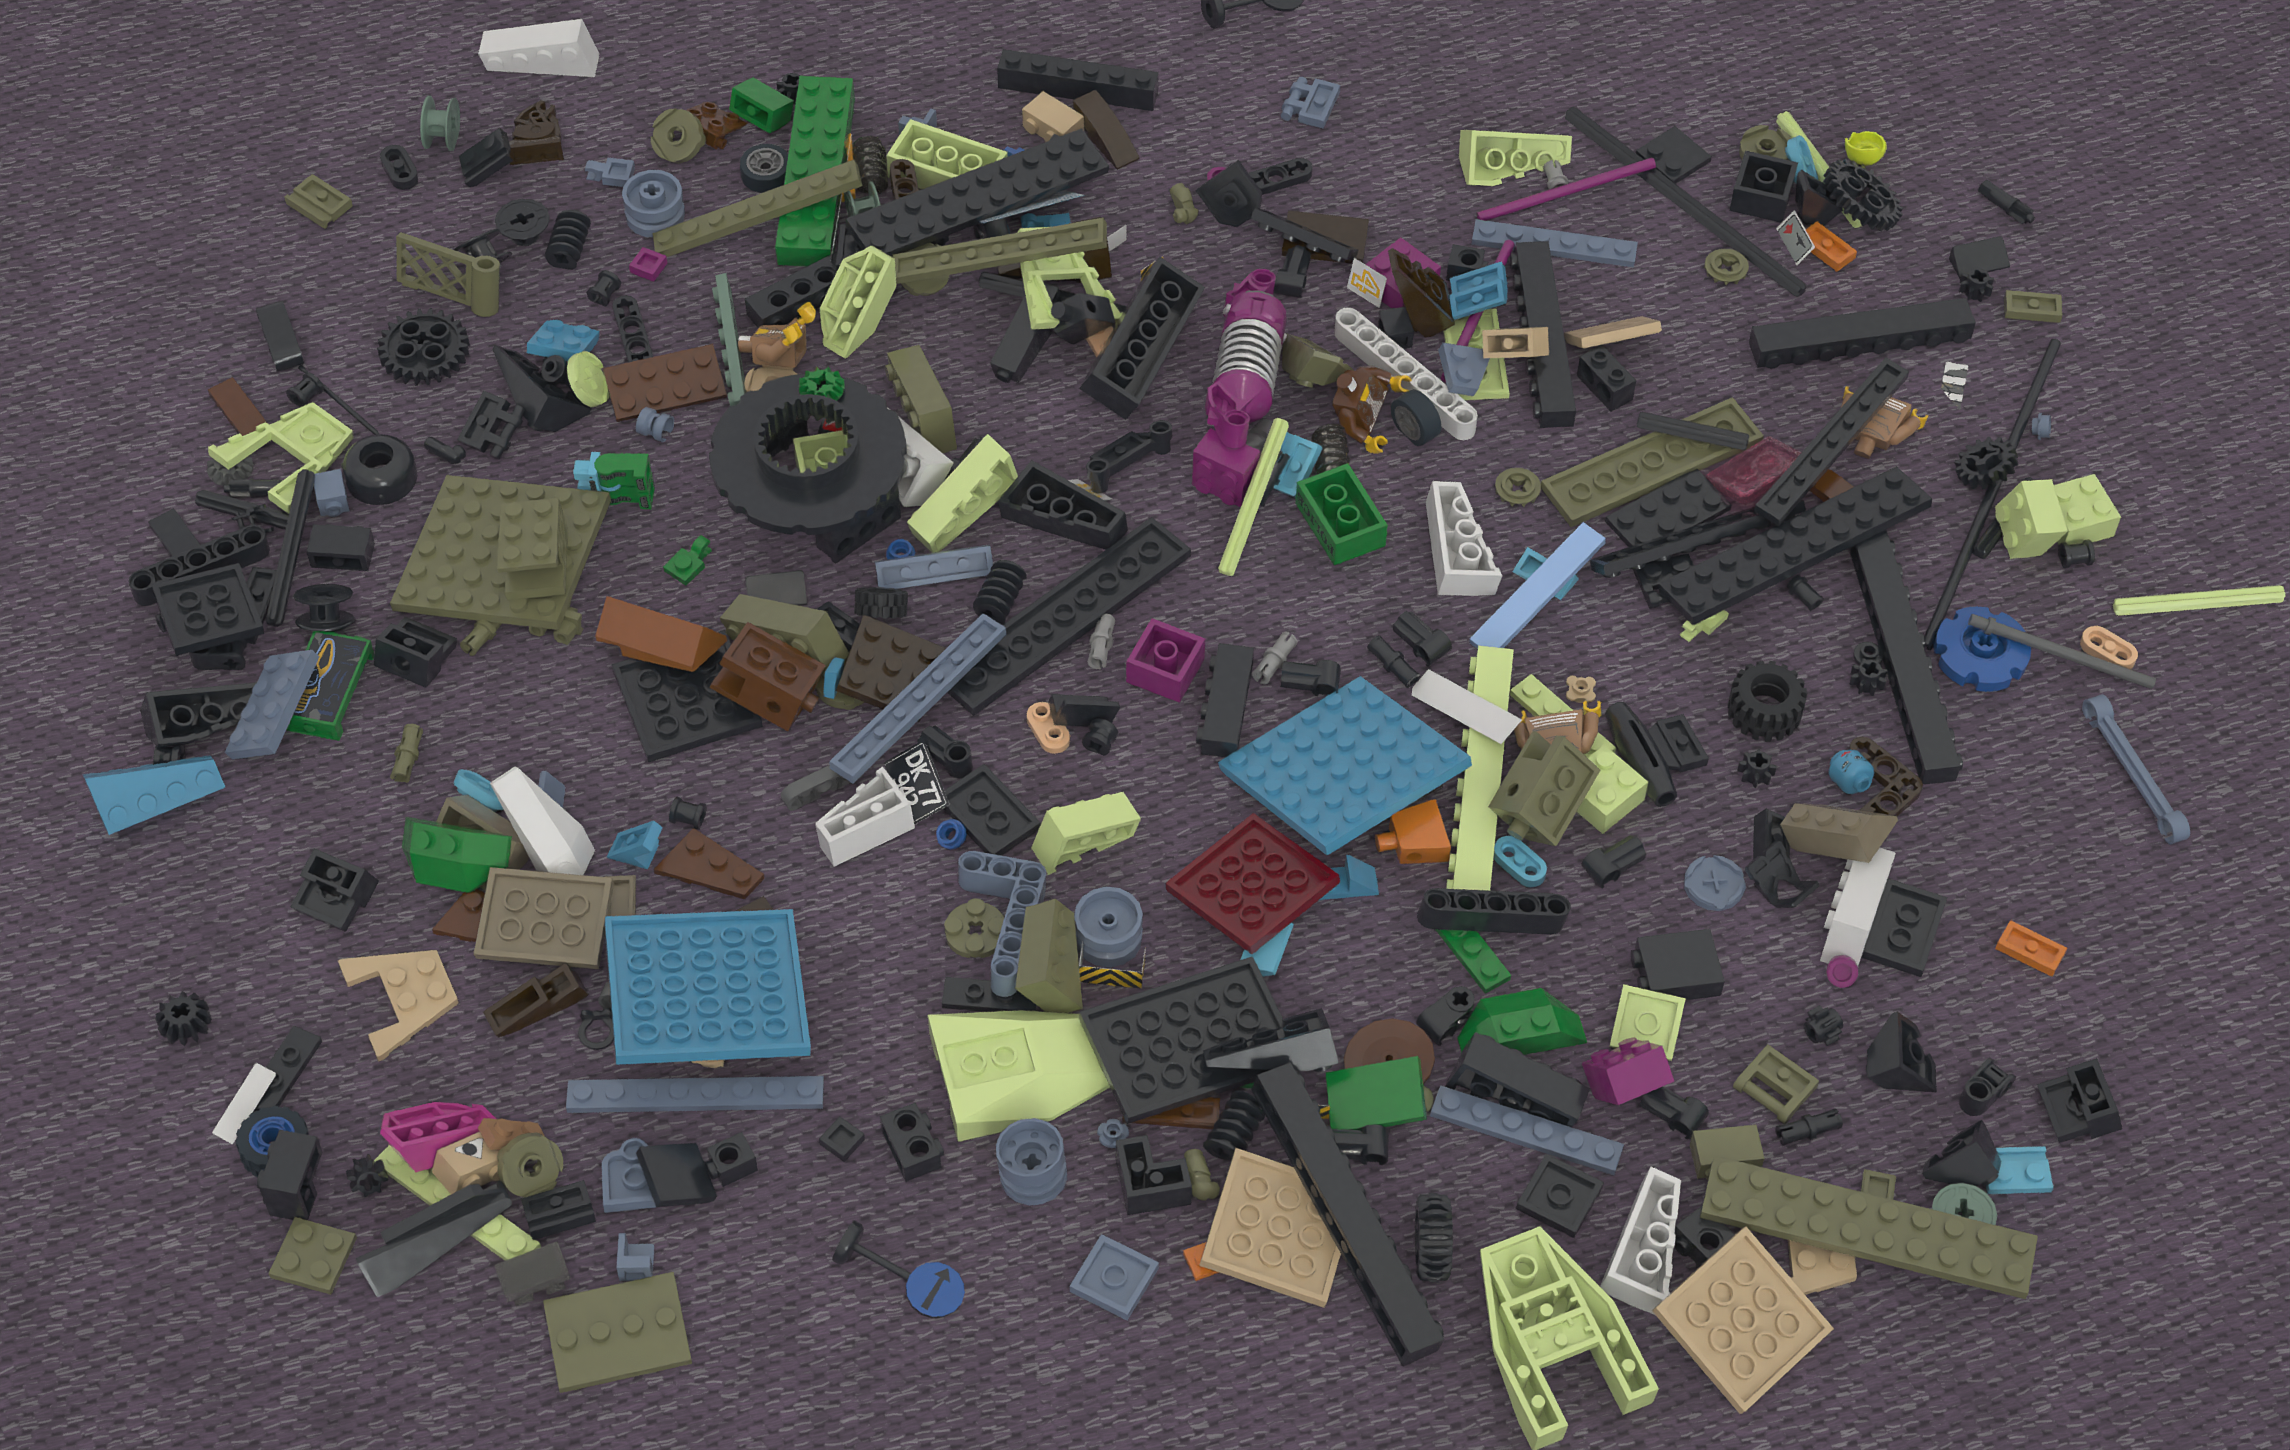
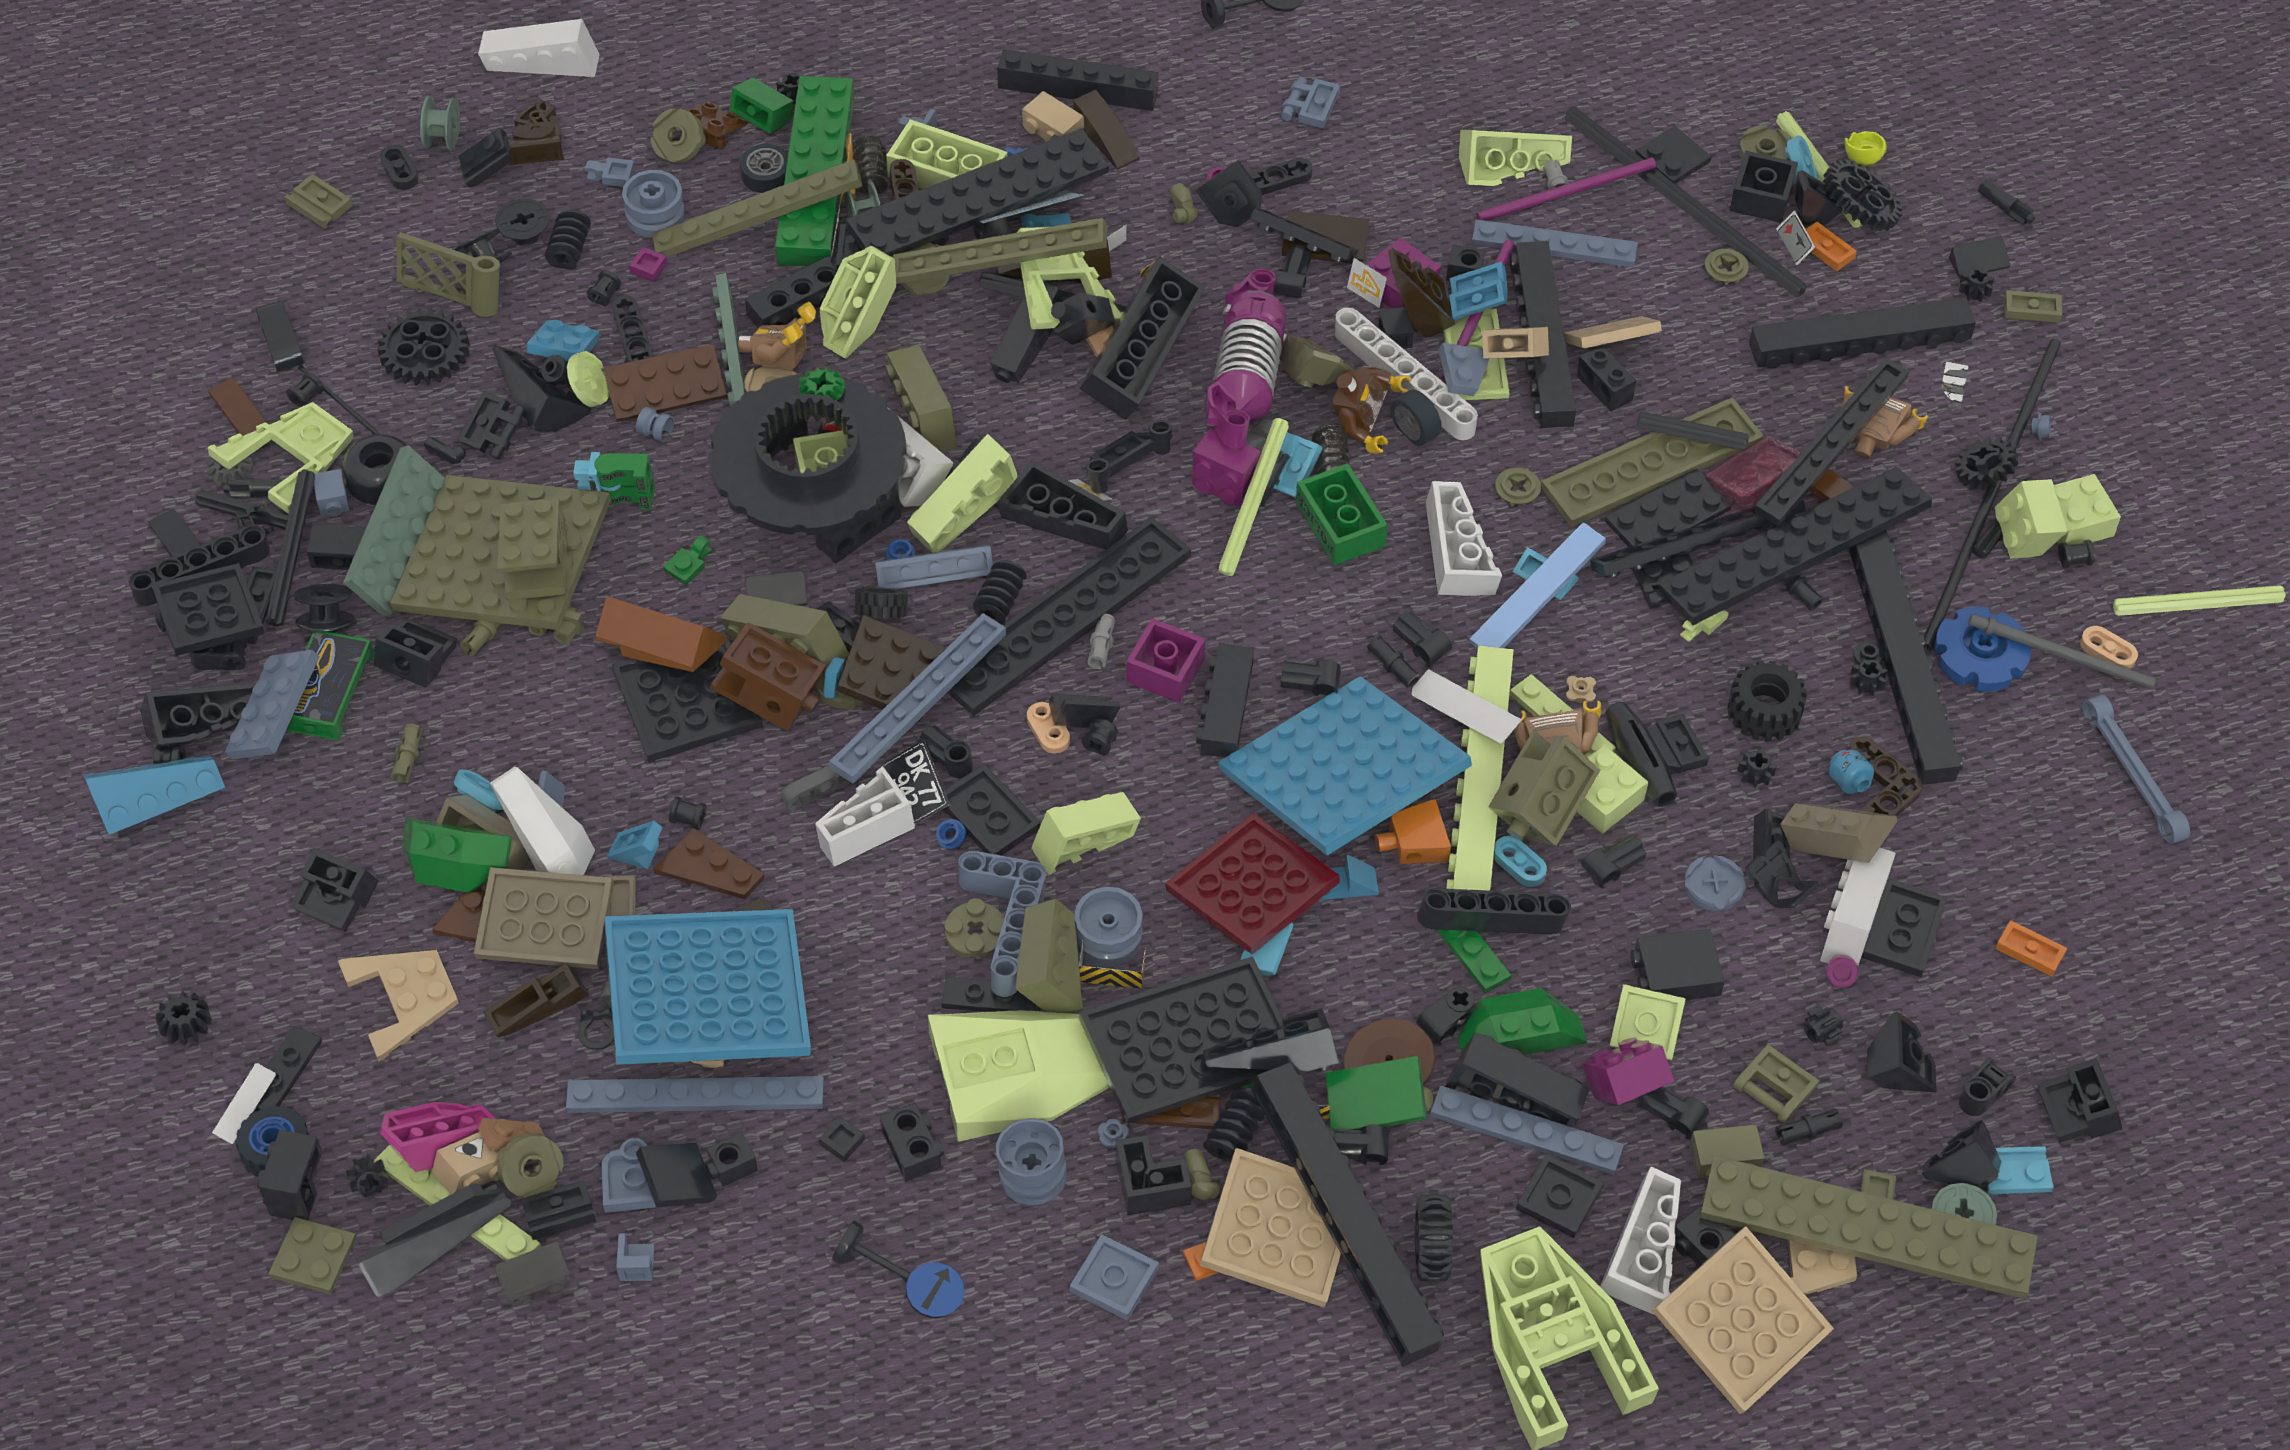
olive plate [543,1272,692,1393] -> none
light grey pin [1252,632,1298,684] -> none
none -> sand green plate [343,445,445,616]

